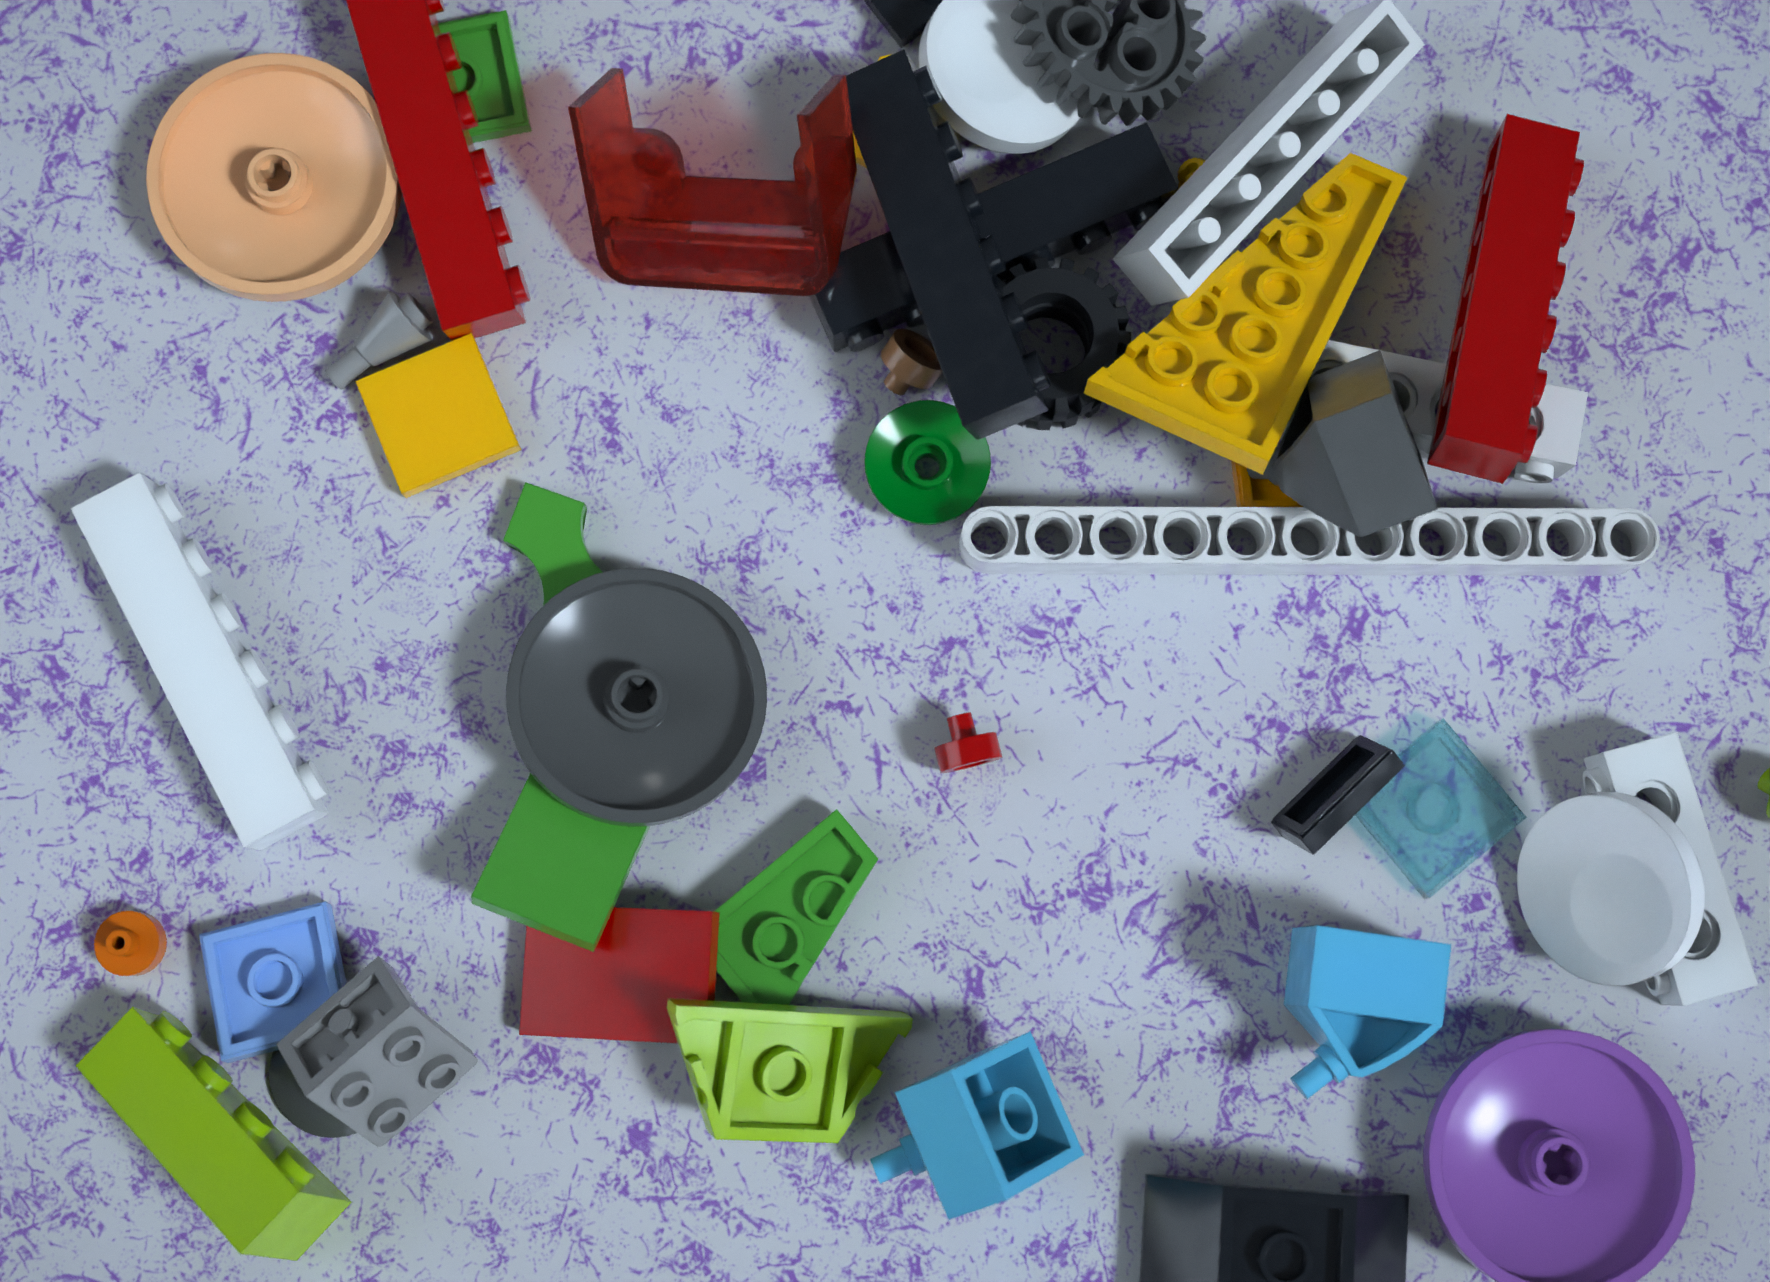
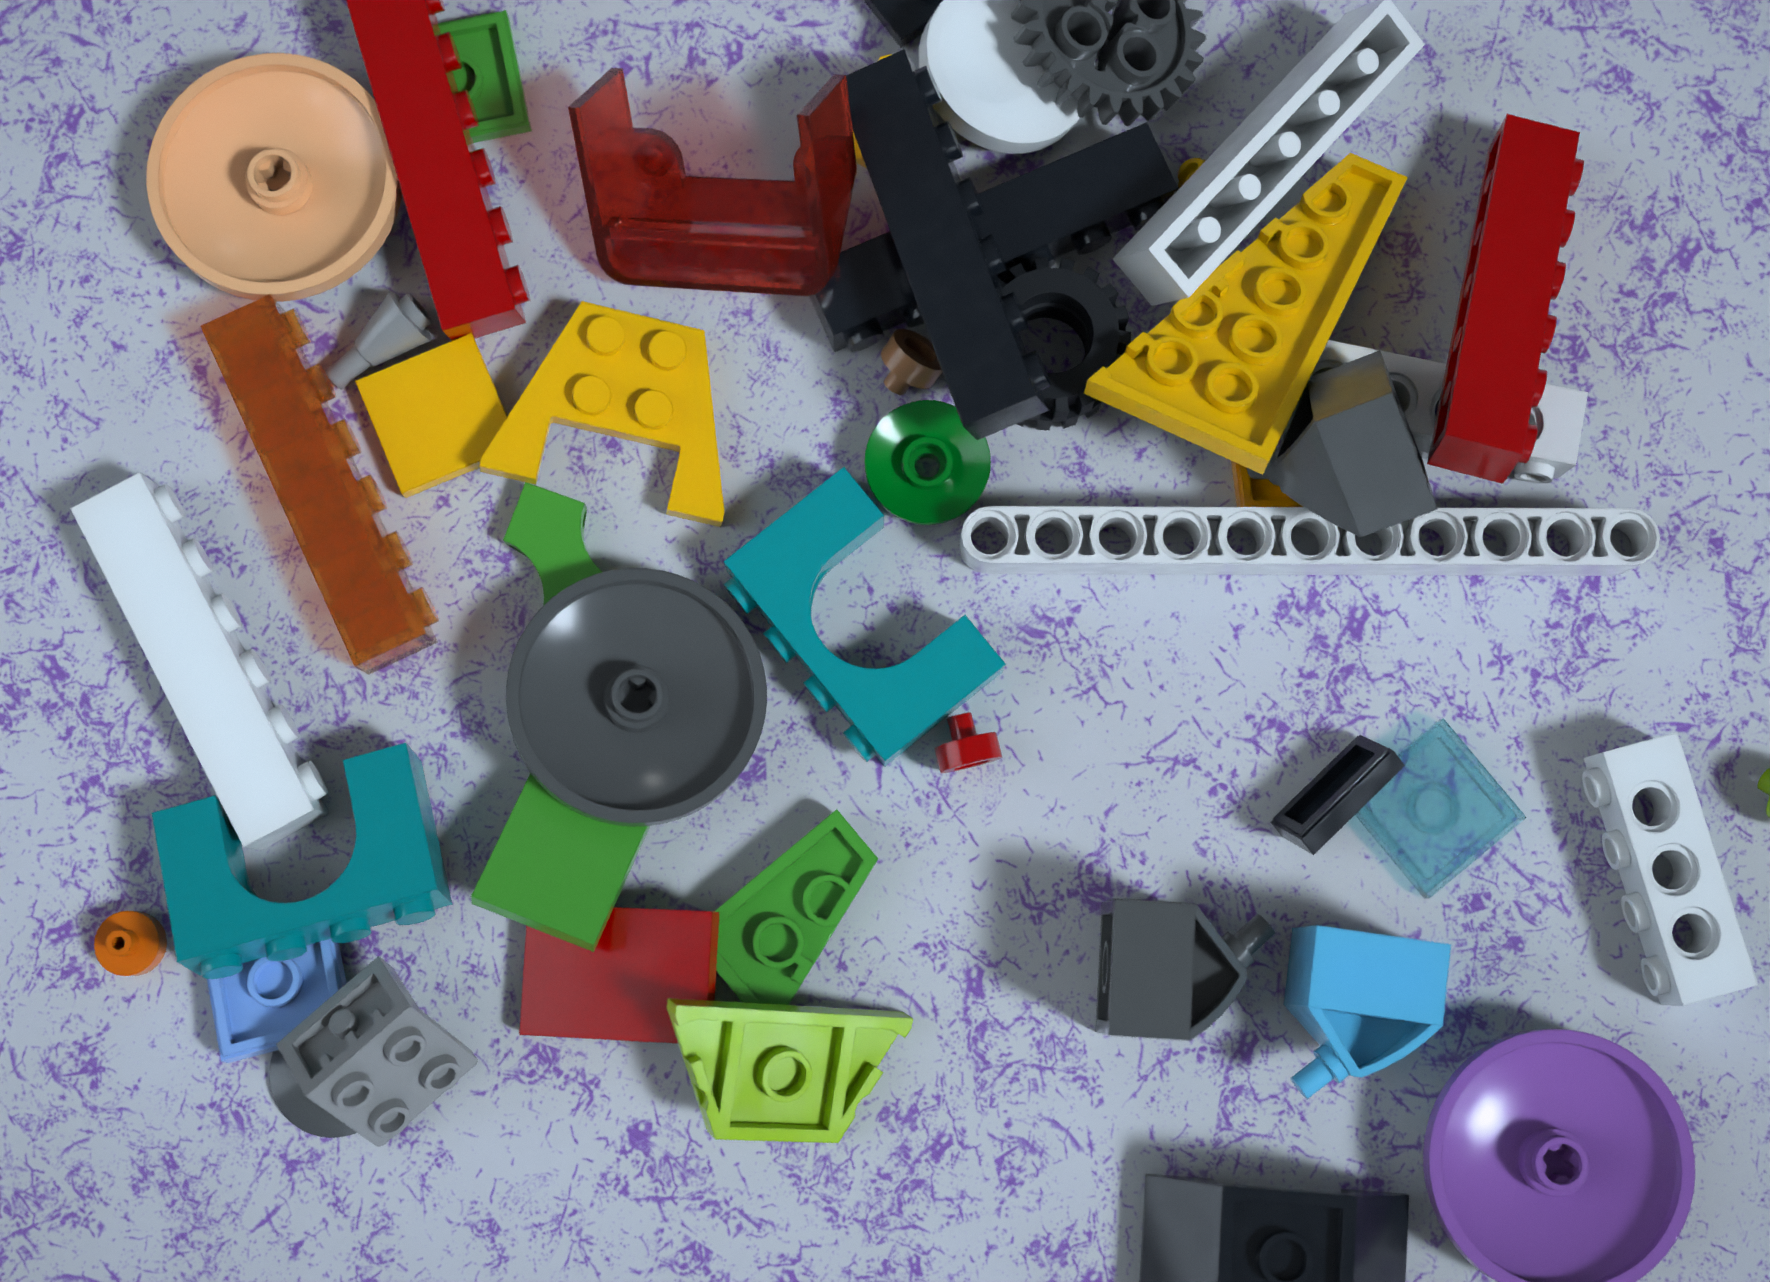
lime wedge [75,1007,352,1261] -> none
medium azure piece [870,1031,1084,1220] -> none
white piece [1517,792,1705,986] -> none
none -> teal arch [152,742,452,979]
none -> clear orange brick [200,294,439,675]
none -> yellow wing [479,301,725,527]
none -> teal arch [723,467,1006,767]
none -> dark grey piece [1095,899,1275,1041]

